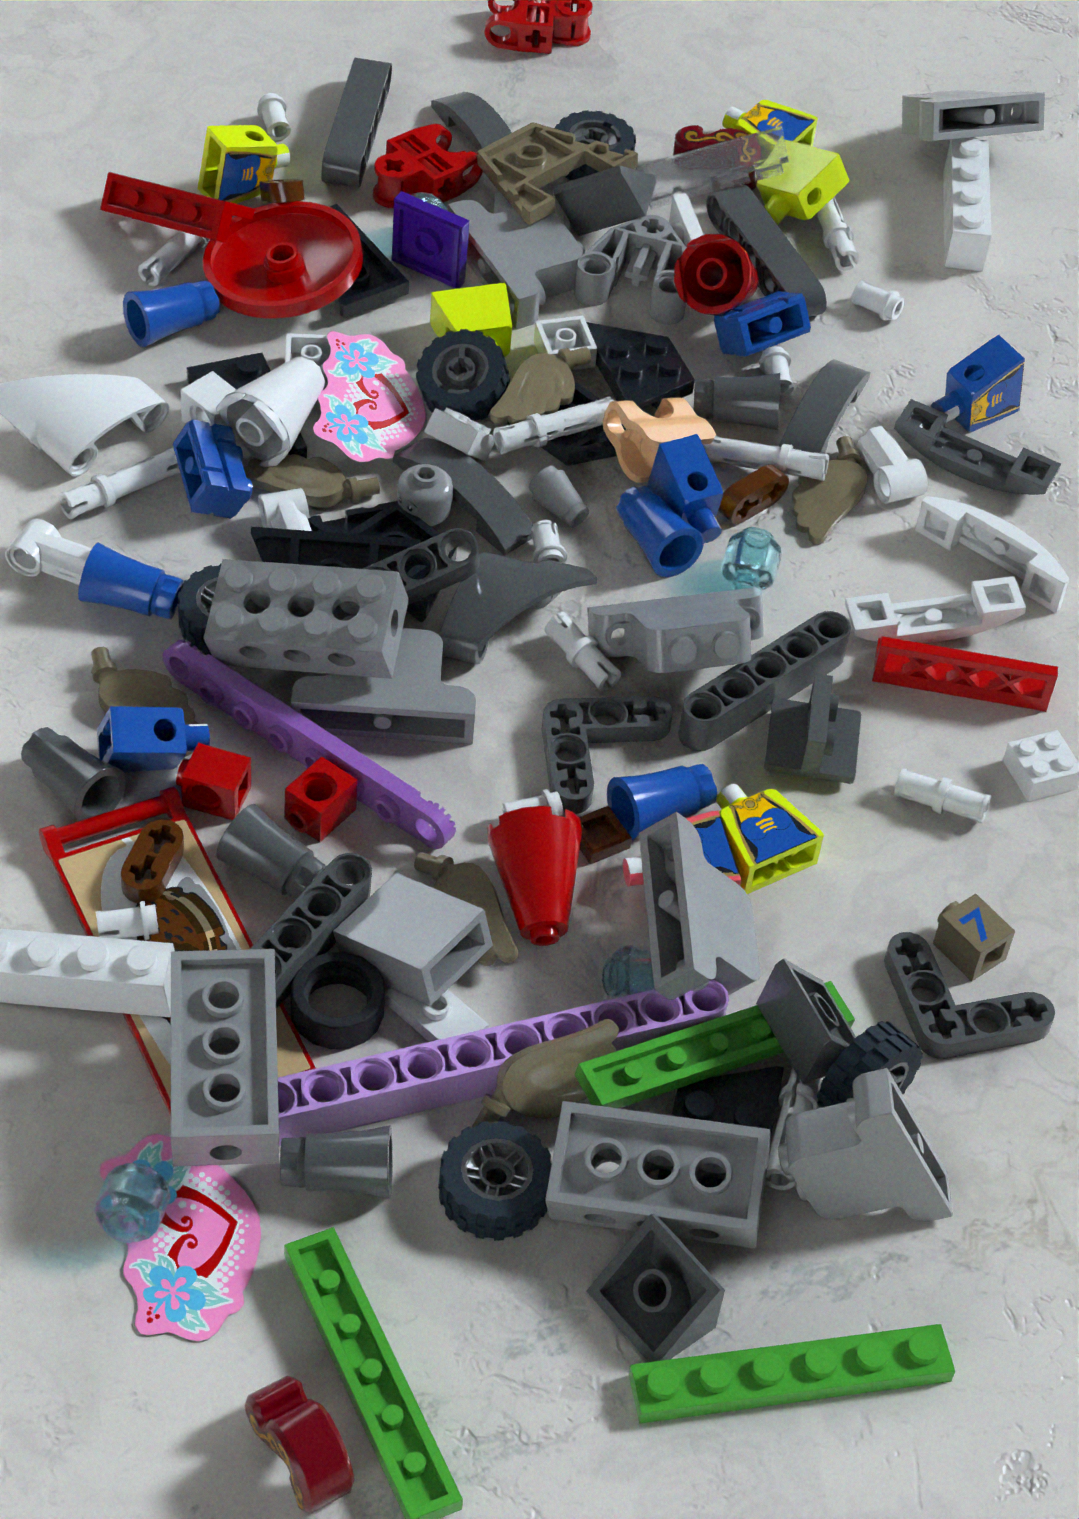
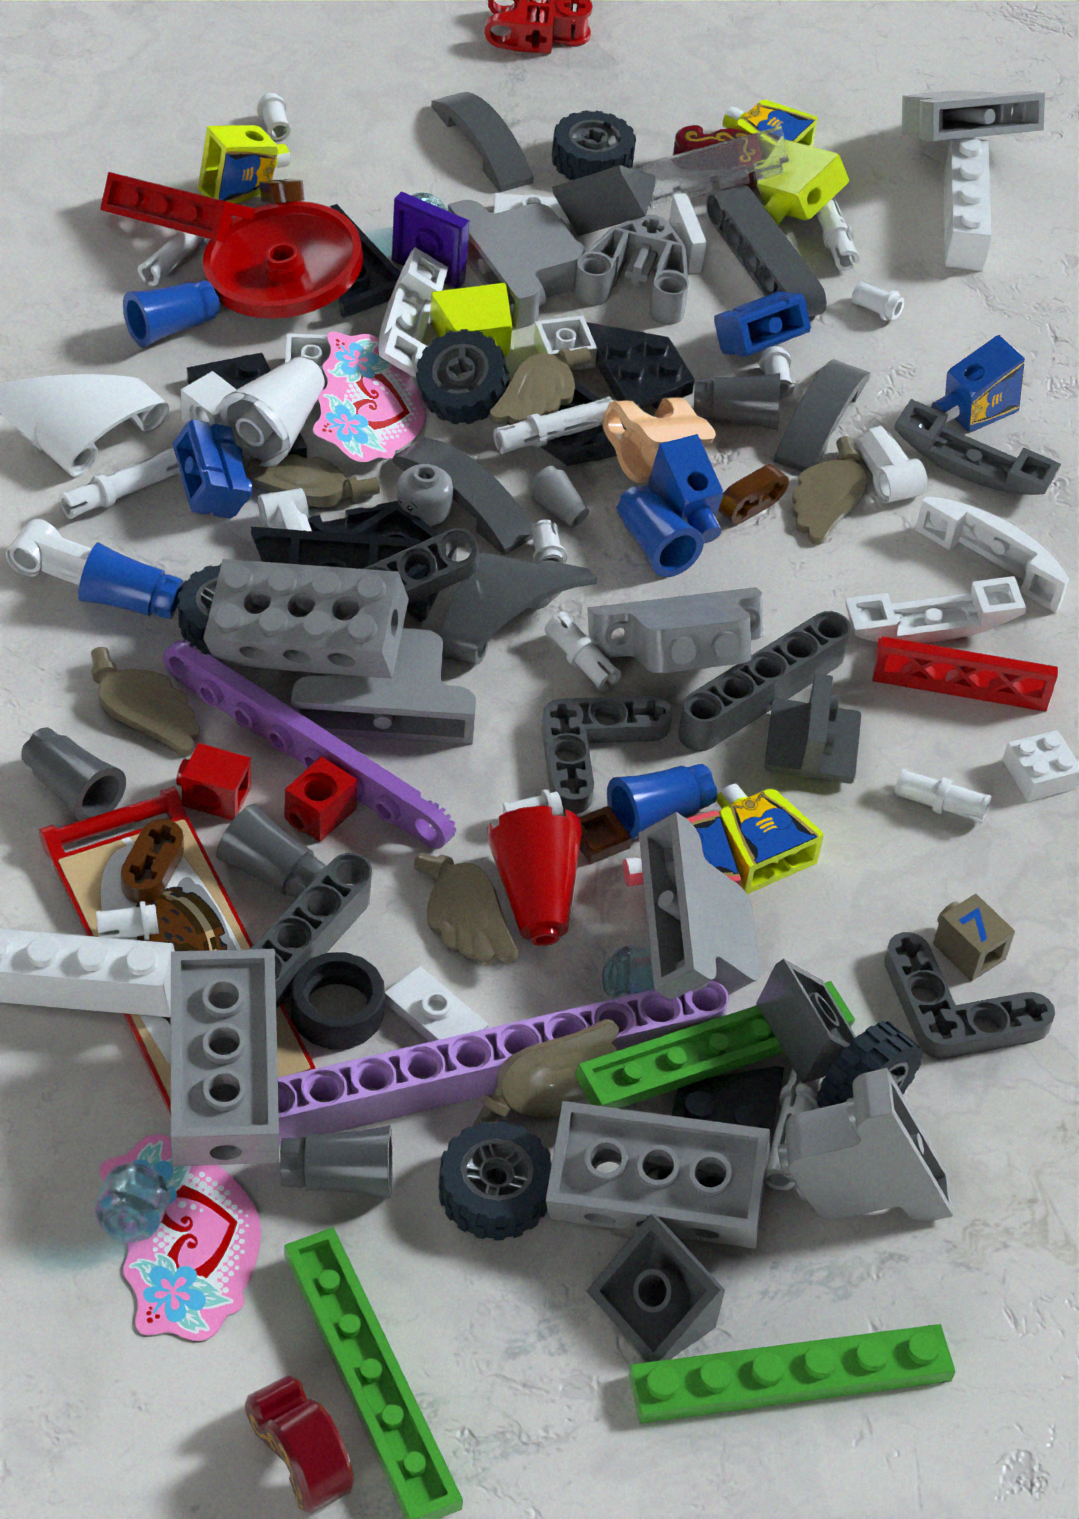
blue torso [97,706,210,773] -> none
dark grey beam [321,57,392,187] -> none
light grey brick [333,873,493,1006] -> none
red piece [373,124,483,208] -> none
white piece [424,407,495,461] -> none
dark tan wing [477,122,638,225] -> none
red cone [674,234,759,315] -> none
white pin [703,436,829,481] -> none
clear light blue head [721,527,782,590] -> none
none -> white slope [378,247,448,378]

